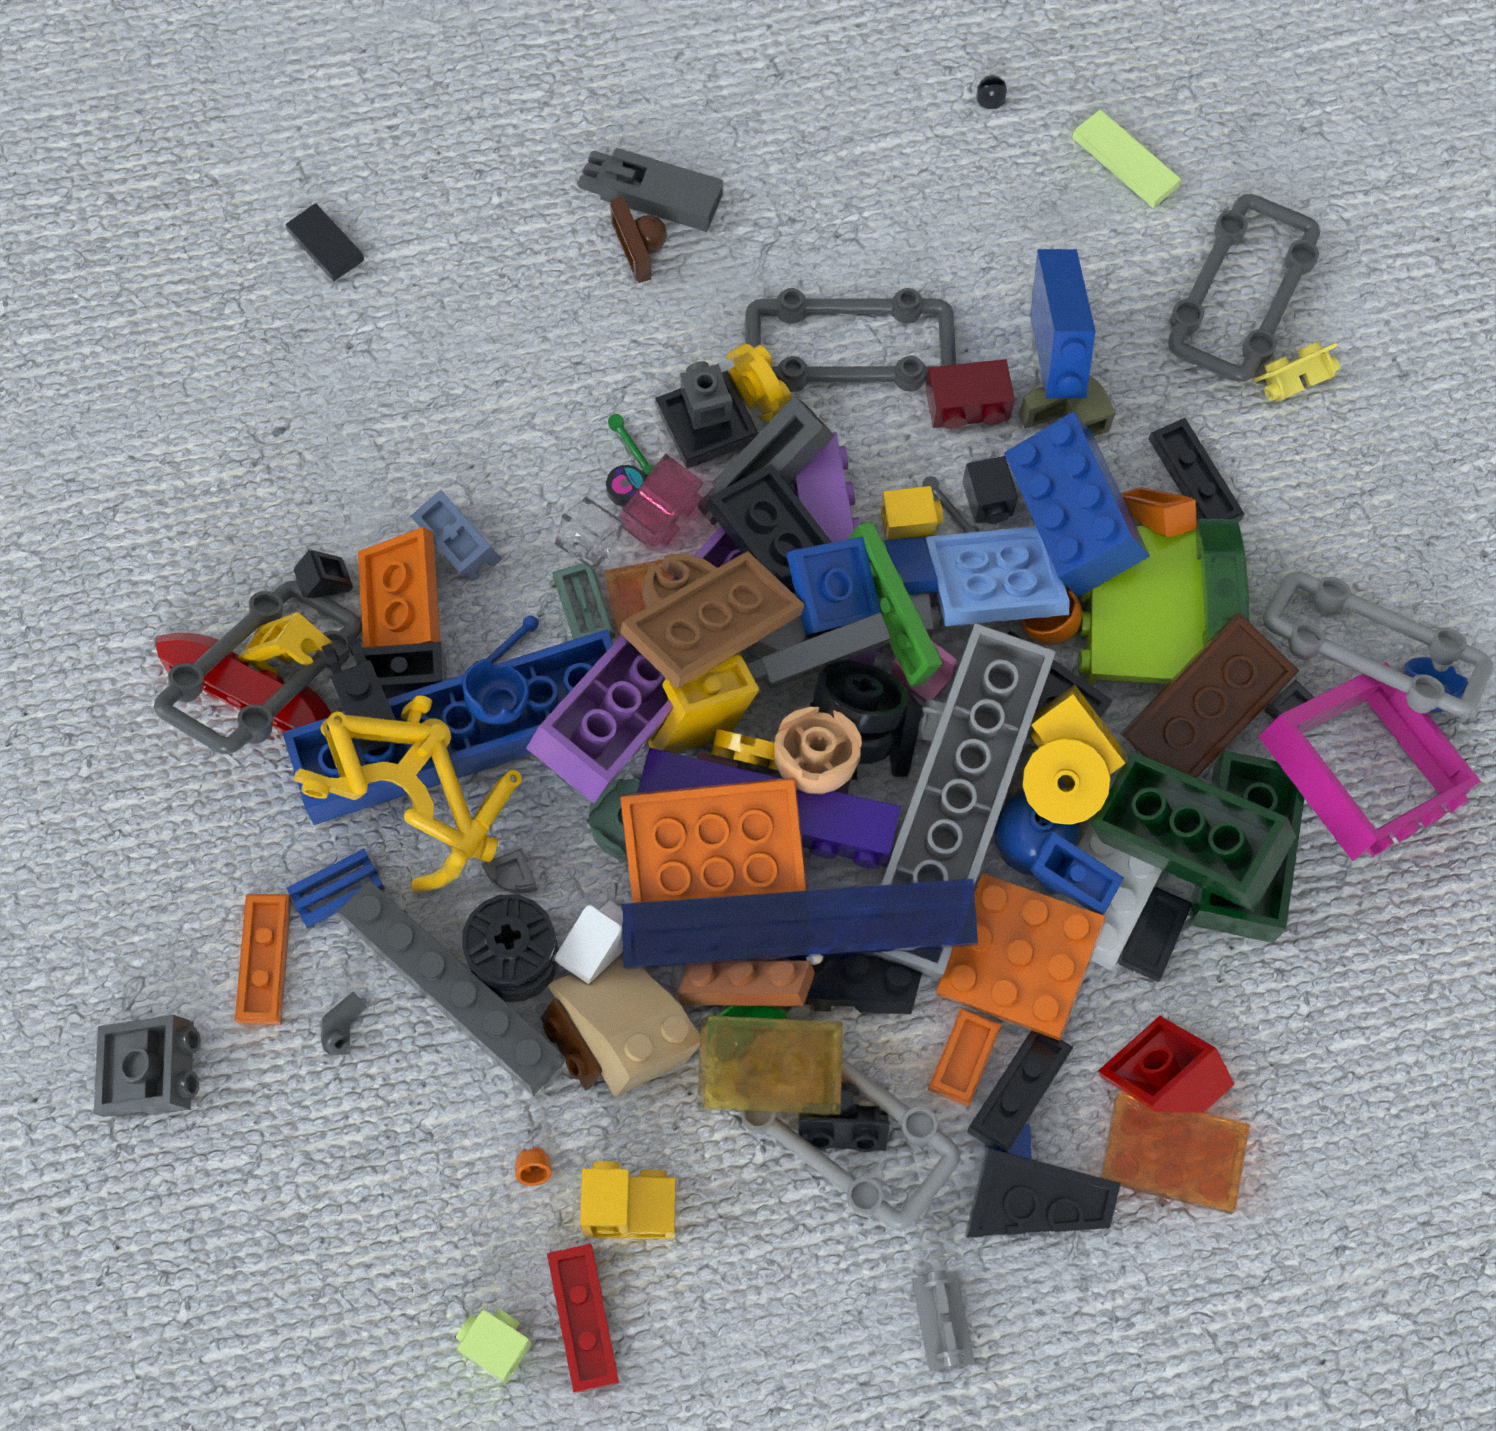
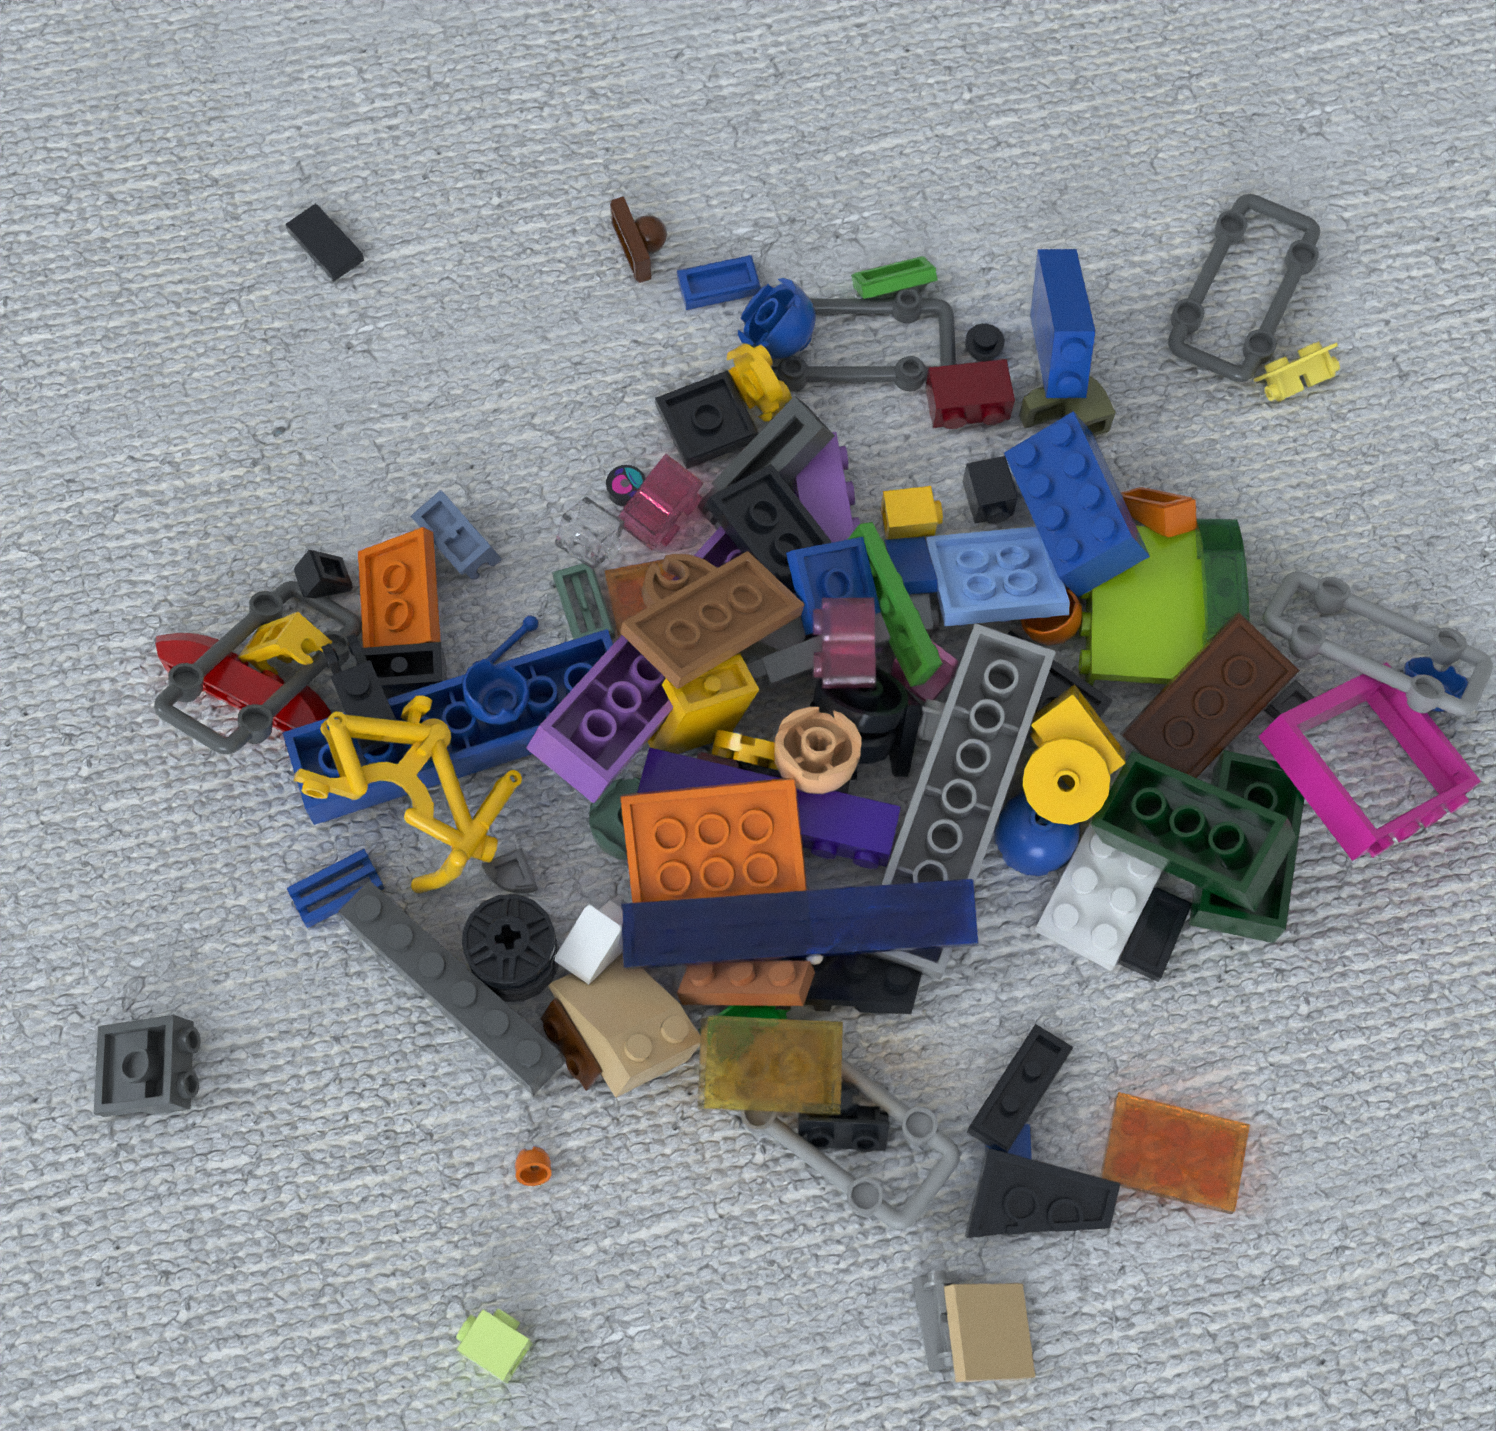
orange tile [235,894,292,1025] -> none
dark grey arm [321,992,367,1056] -> none
red plate [547,1243,620,1394] -> none
dark grey hinge [577,148,723,232] -> none
yellow brick [580,1161,676,1239] -> none
green hinge [608,414,658,481] -> none
dark grey brick [680,361,732,430] -> none
dark grey hinge [922,476,980,533] -> none
orange tile [928,1008,1001,1107] -> none
orange plate [936,873,1106,1041] -> none
black hinge [976,75,1007,109] -> none
blue slope [1030,832,1124,915] -> none
yellowish green tile [1072,109,1181,208] -> none
red slope [1097,1015,1235,1113] -> none
black tile [1149,418,1245,531] -> none
none -> blue tile [677,255,761,310]
none -> blue cylinder [738,278,816,360]
none -> clear pink brick [813,598,875,688]
none -> bright green tile [851,256,937,299]
none -> tan tile [944,1283,1035,1382]
none -> black plate [965,323,1005,362]

